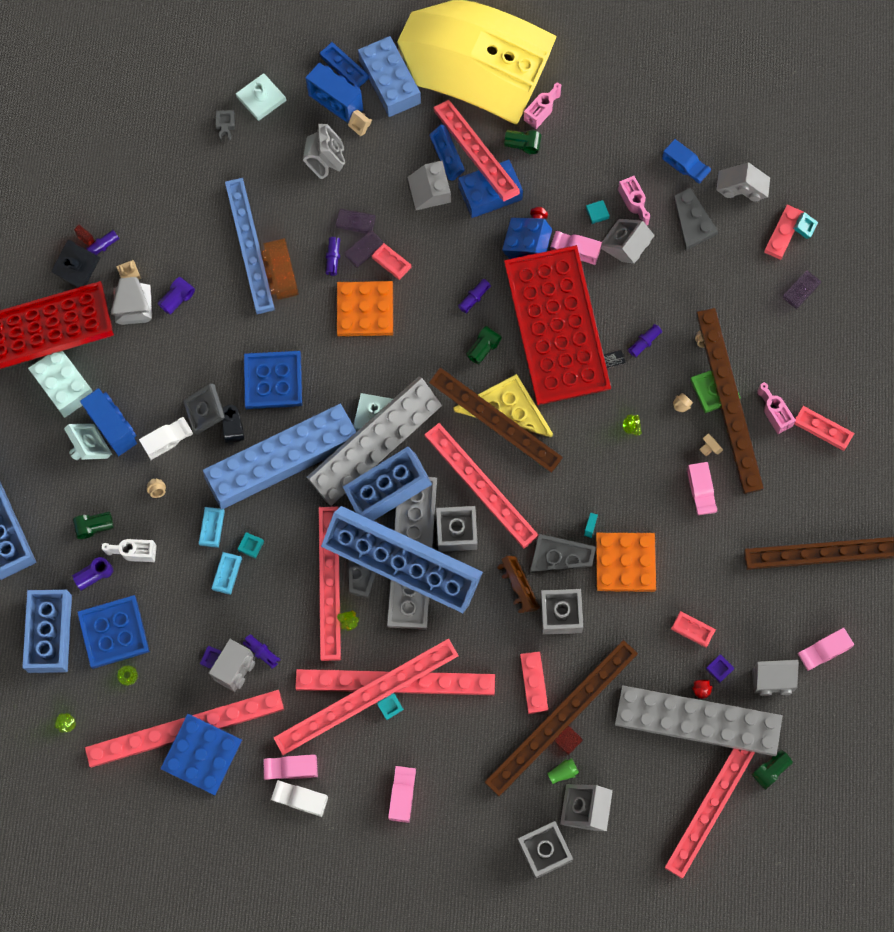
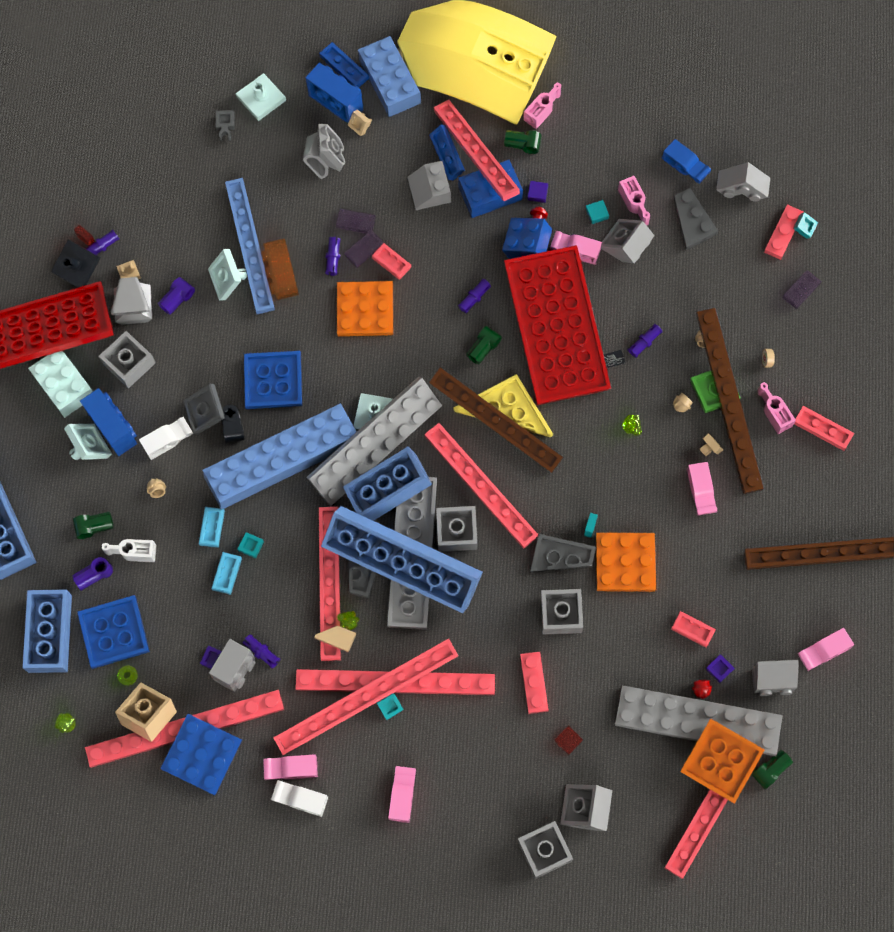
reddish brown plate [485,640,638,797] -> none
reddish brown plate [497,556,540,613] -> none
bright green cone [547,758,579,784] -> none
none -> light grey brick [99,331,156,389]
none -> tan brick [115,683,177,742]
none -> light aqua tile [208,249,247,300]
none -> tan tile [314,626,356,652]
none -> dark purple tile [528,181,548,203]
none -> orange plate [680,718,765,804]
none -> tan tile [762,349,775,368]

